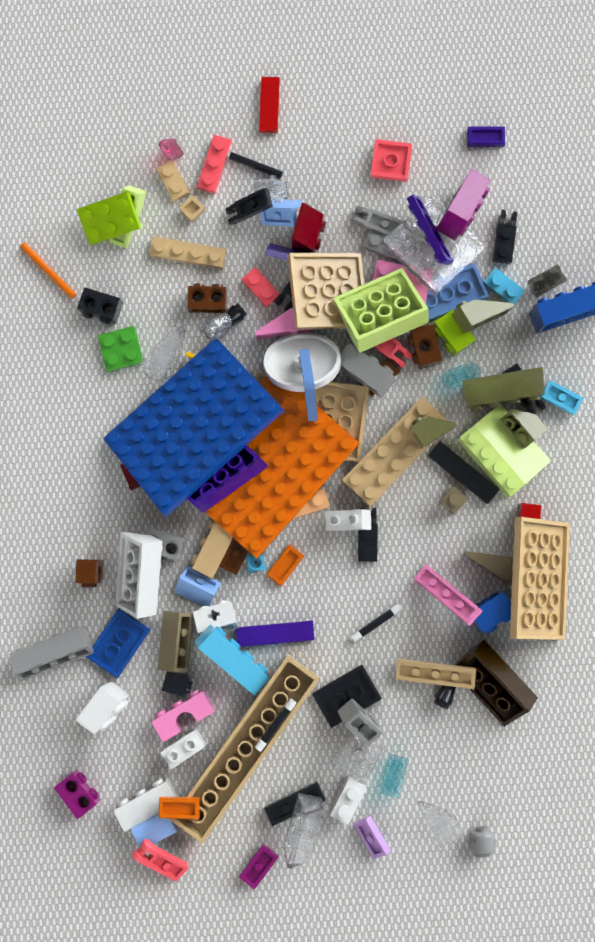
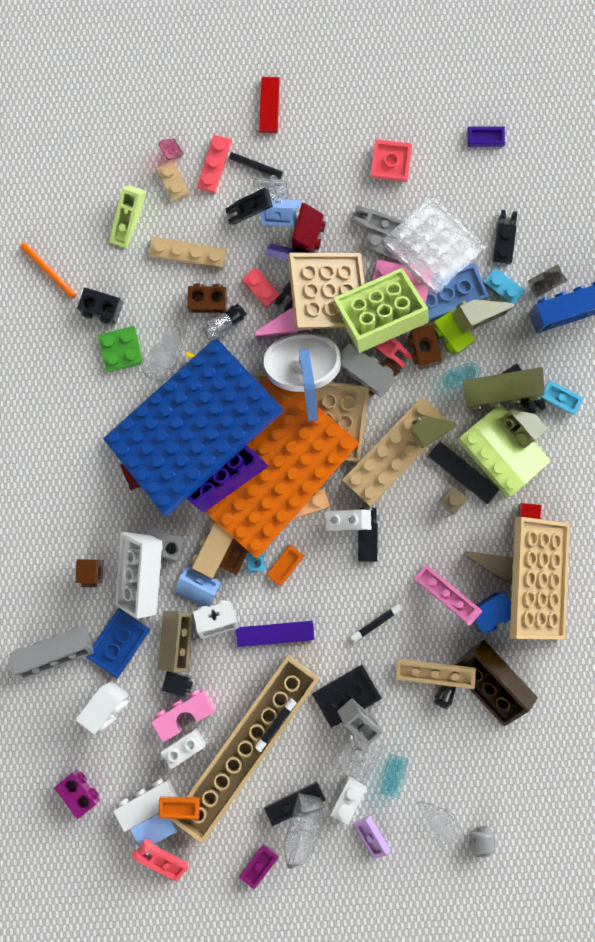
lime plate [76,191,142,245] -> none
tan plate [179,195,206,223] -> none
medium azure brick [194,624,270,696] -> none
dark purple plate [406,194,454,266] -> none
brick [437,168,491,241] -> none

